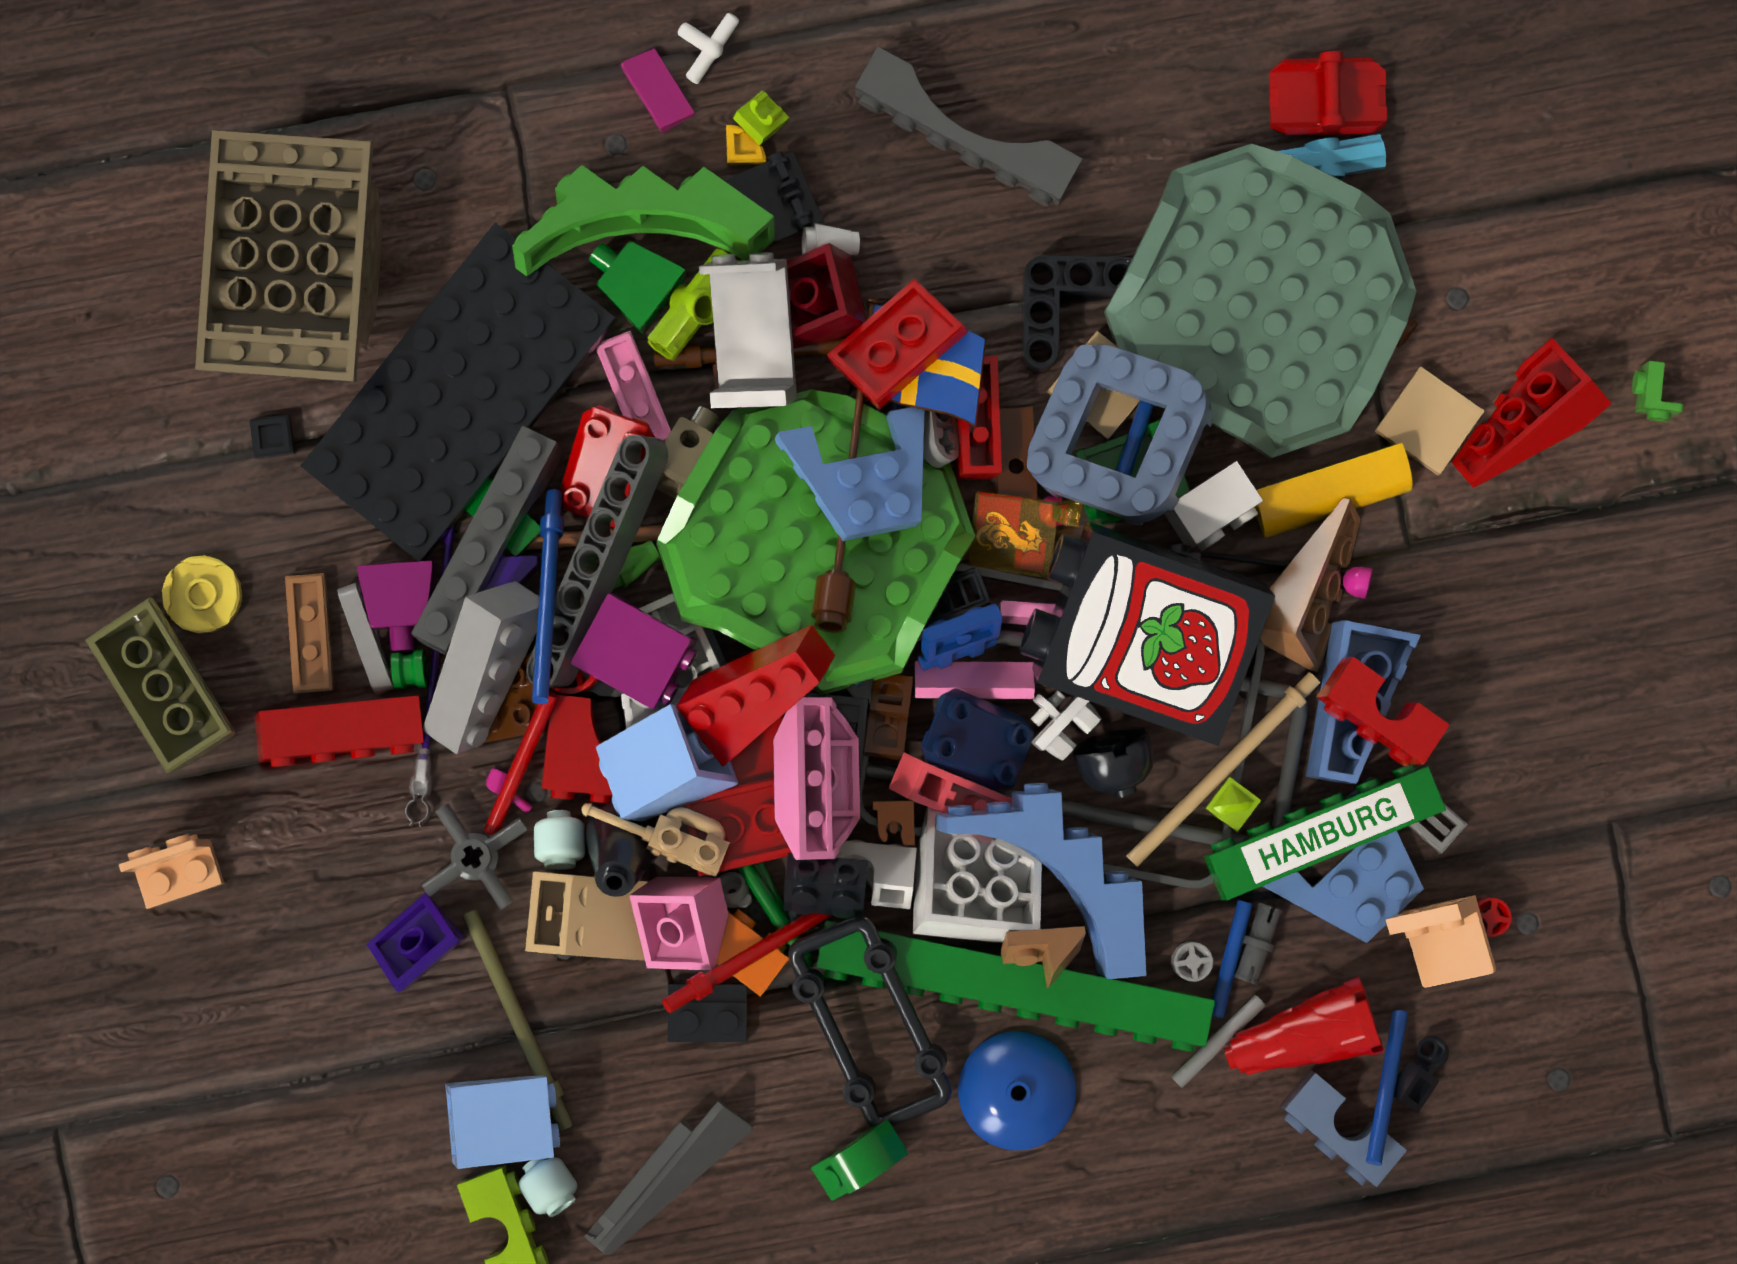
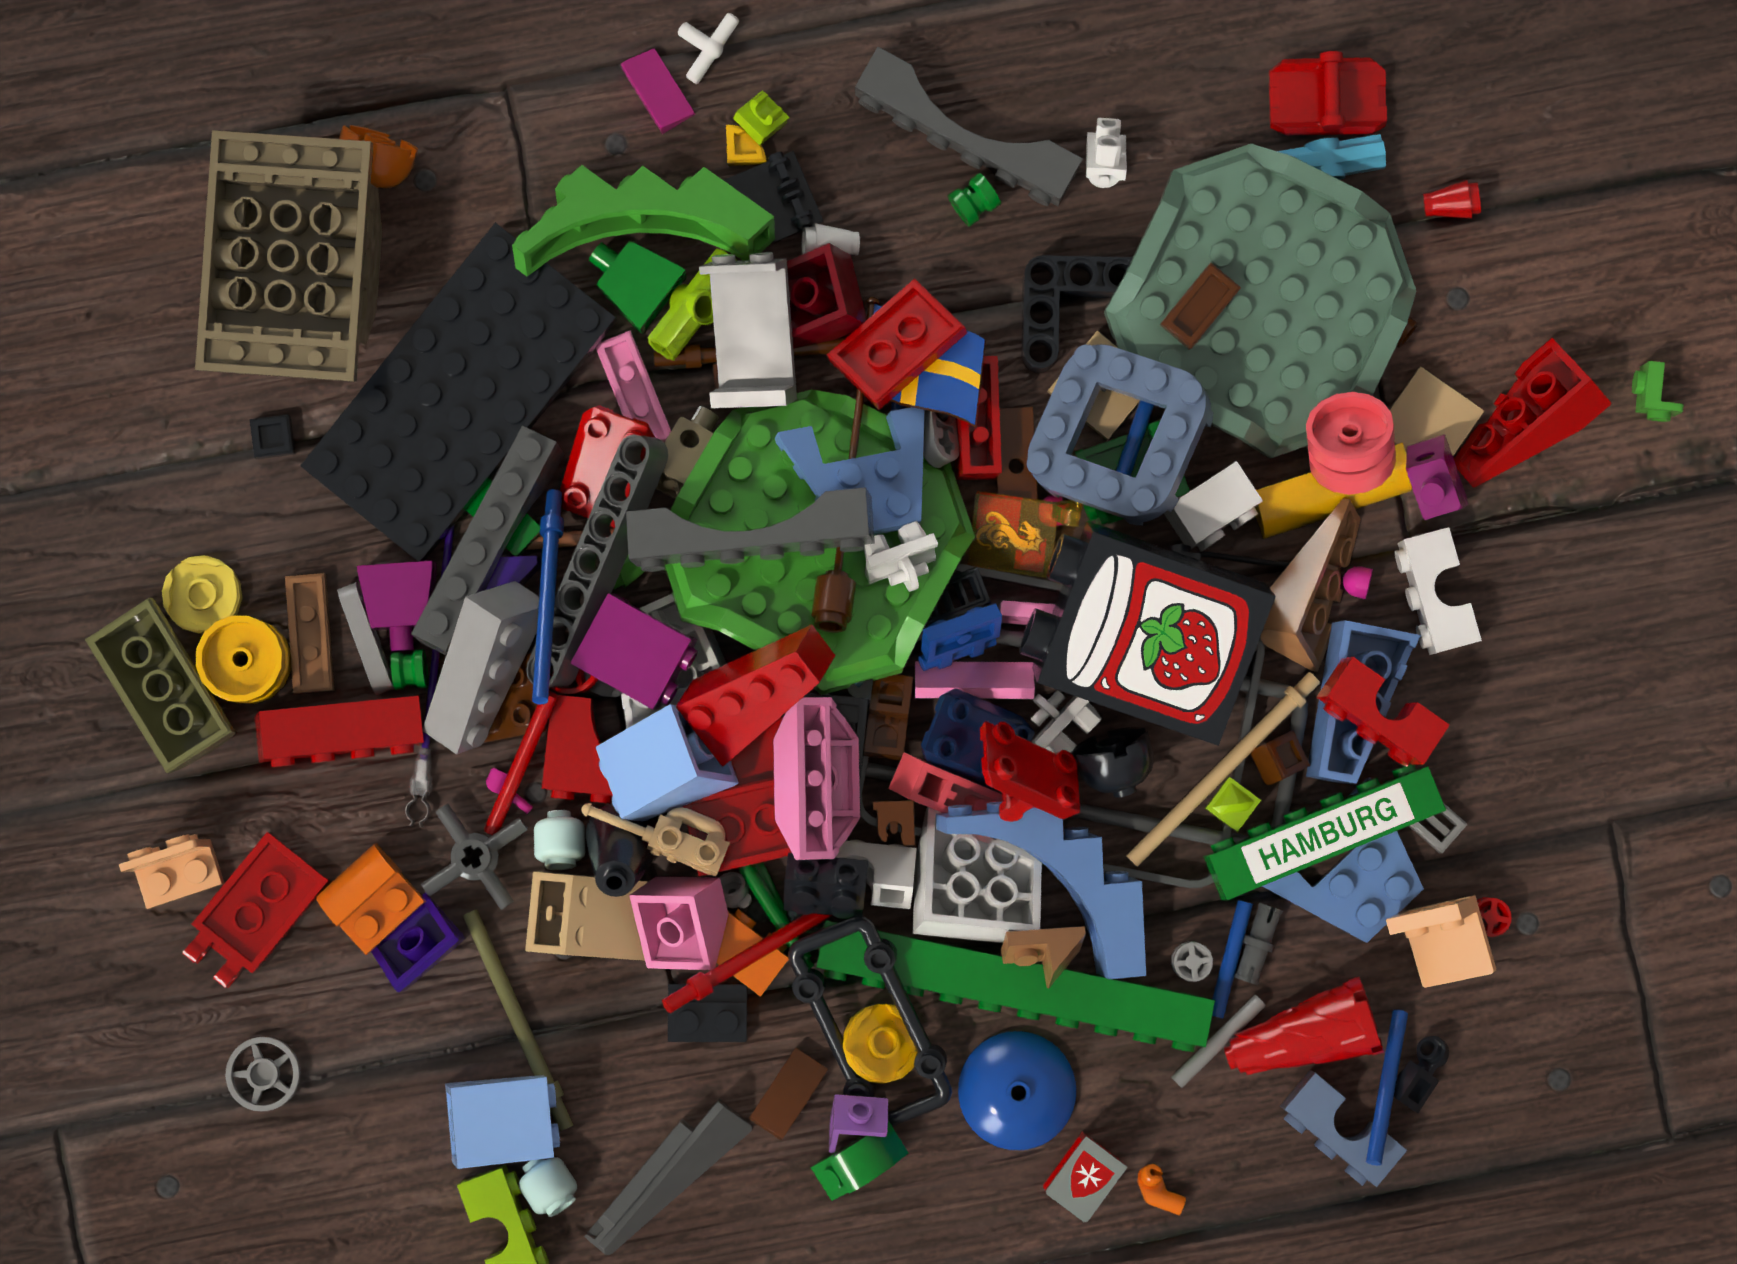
none -> red tile [182,832,330,988]
none -> yellow wheel [196,616,291,704]
none -> light grey wheel [225,1037,301,1111]
none -> orange brick [316,843,426,955]
none -> orange cylinder [339,125,418,188]
none -> dark grey arch [626,487,875,572]
none -> reddish brown slope [749,1047,828,1140]
none -> medium lavender bracket [829,1094,888,1153]
none -> yellow tile [843,1004,917,1084]
none -> white hips [864,521,938,592]
none -> green wheel [947,173,1001,227]
none -> red shield [980,721,1080,822]
none -> piece [1043,1131,1128,1222]
none -> white hips [1086,118,1127,188]
none -> orange arm [1137,1164,1186,1216]
none -> reddish brown tile [1159,263,1241,350]
none -> reddish brown slope [1251,730,1310,785]
none -> coral wheel [1306,392,1396,495]
none -> white arch [1395,527,1482,655]
none -> magenta torso [1406,434,1469,520]
none -> red cone [1423,180,1481,218]

